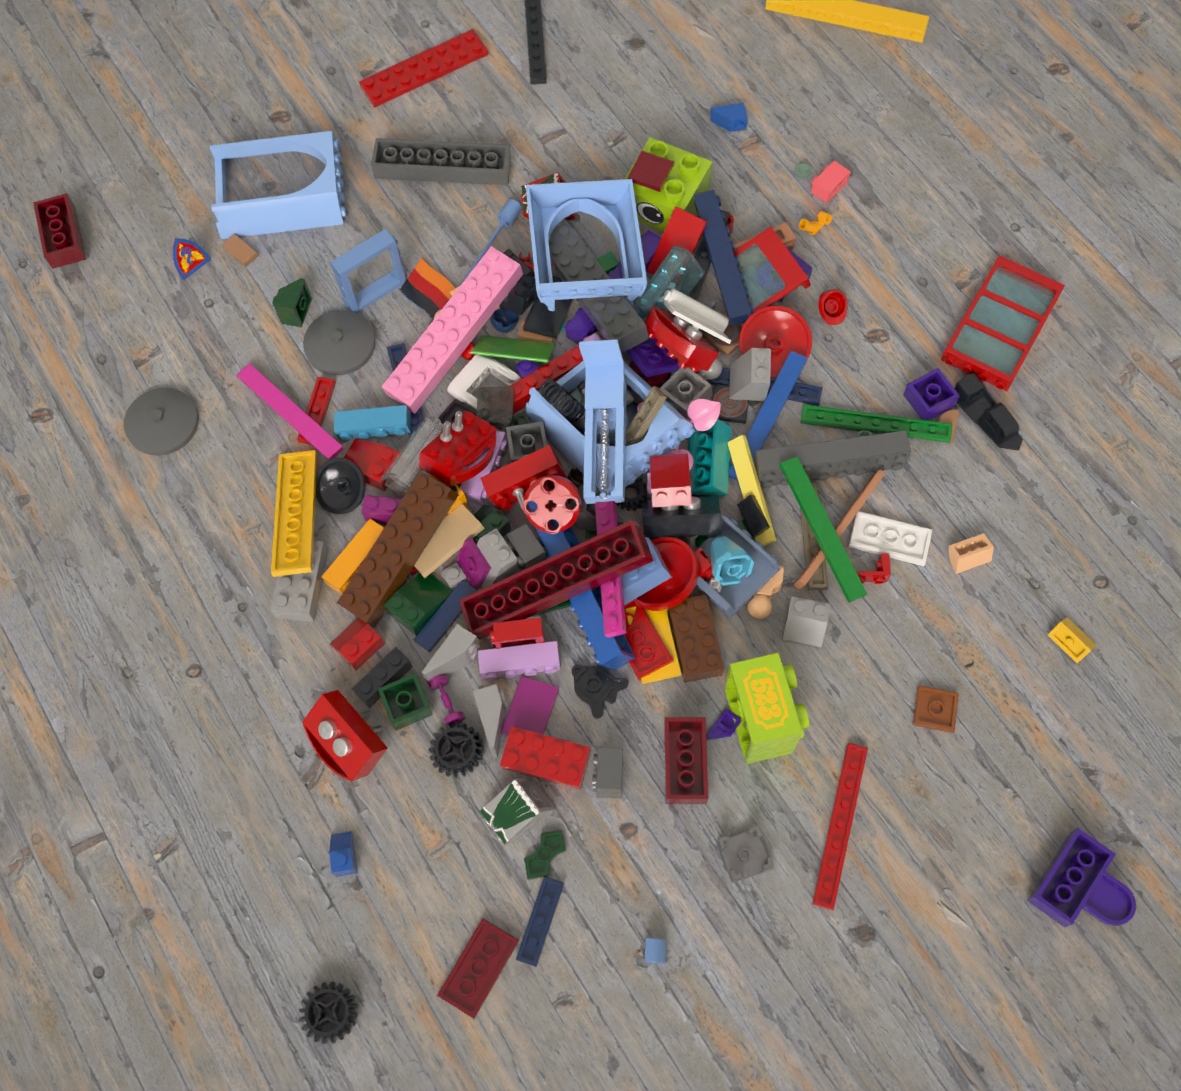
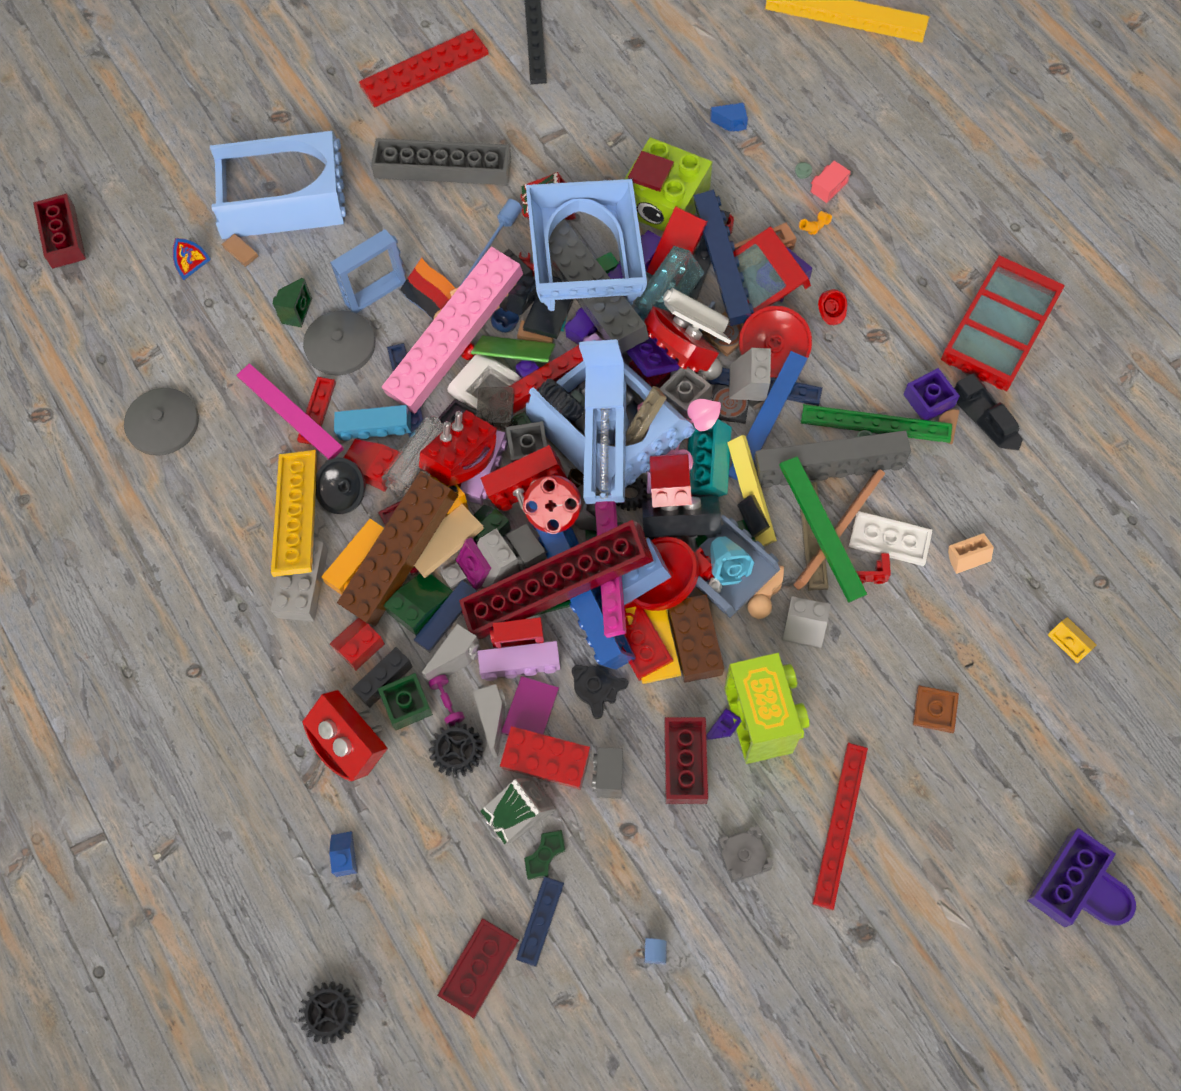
magenta brick [361,495,402,524] -> none

